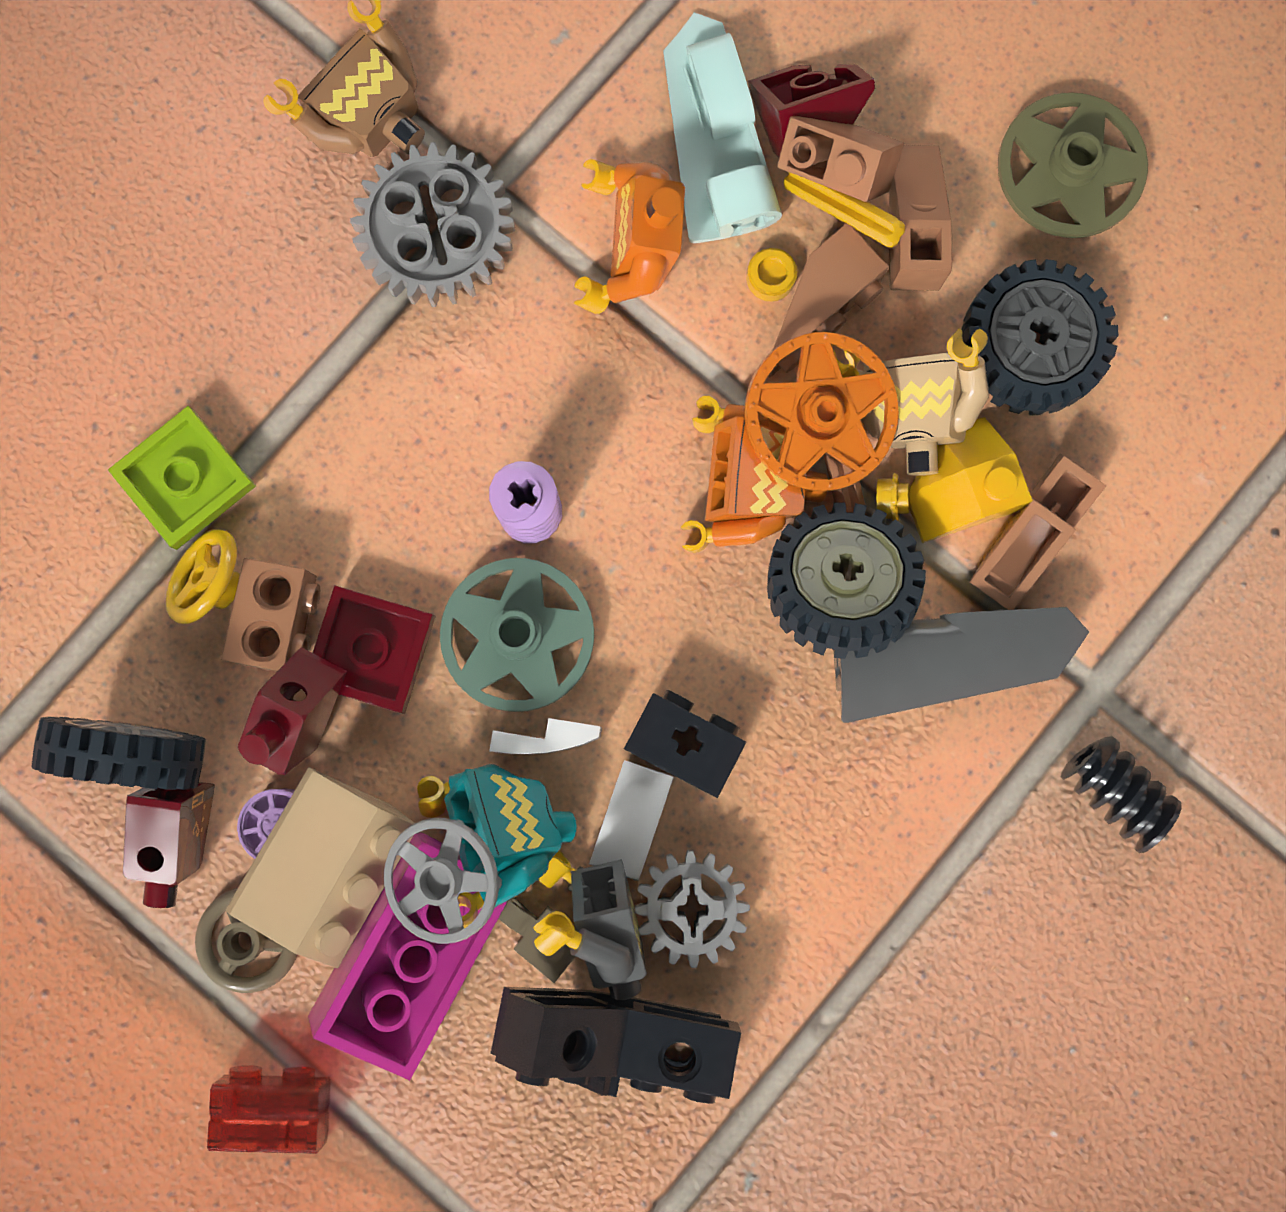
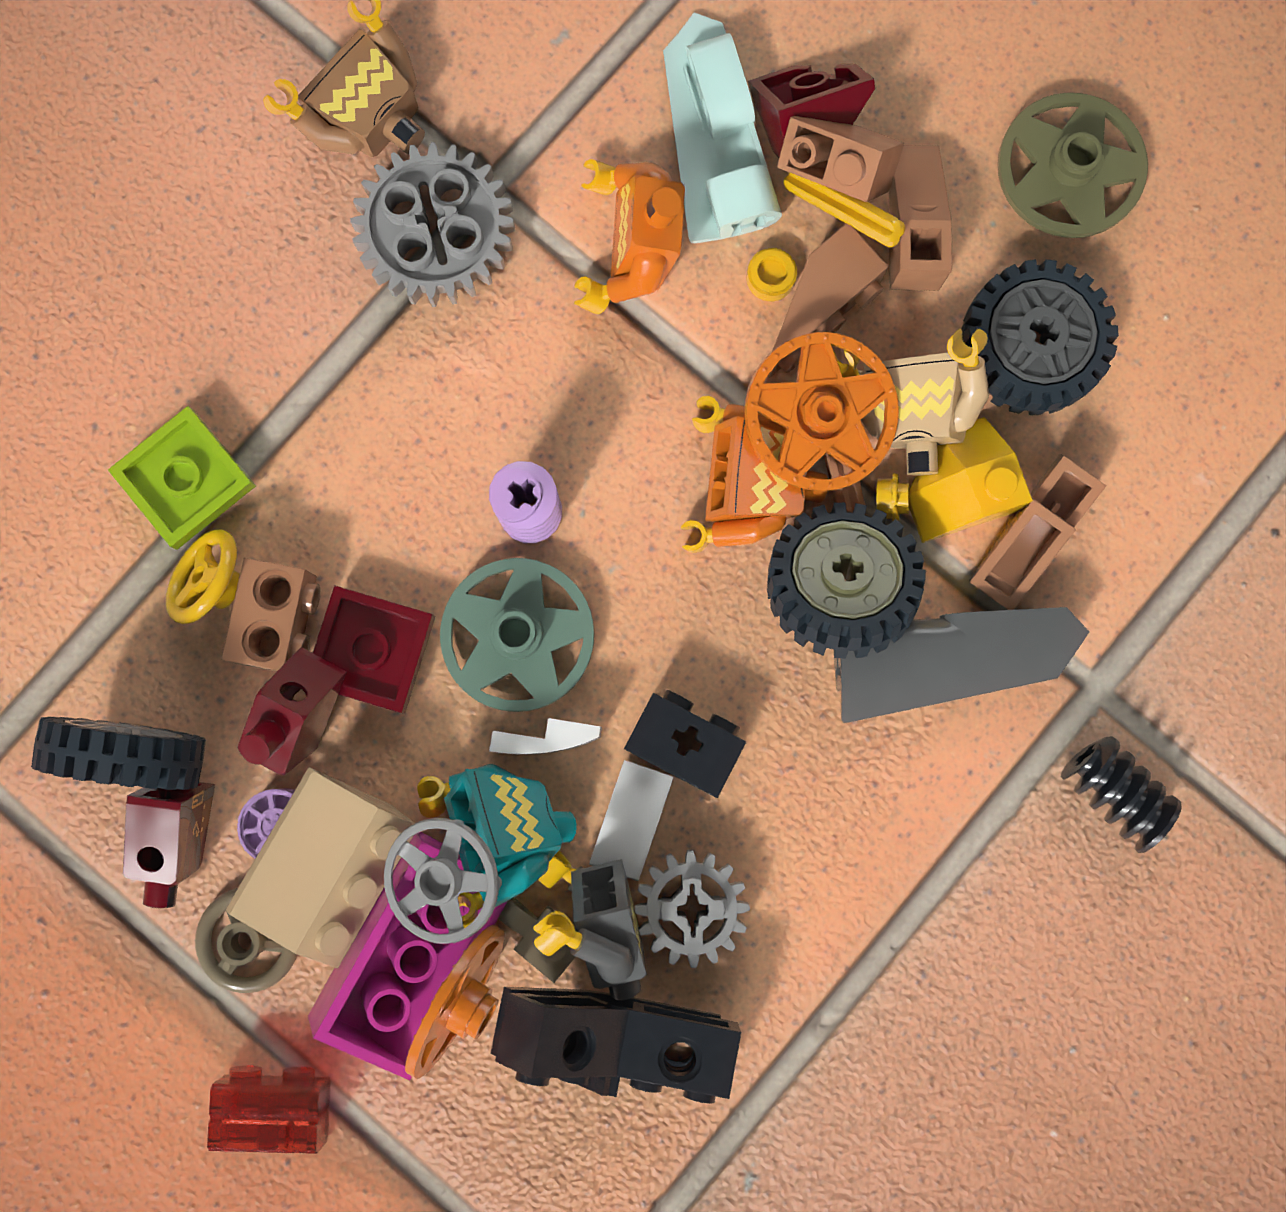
none -> orange wheel [405,925,505,1079]

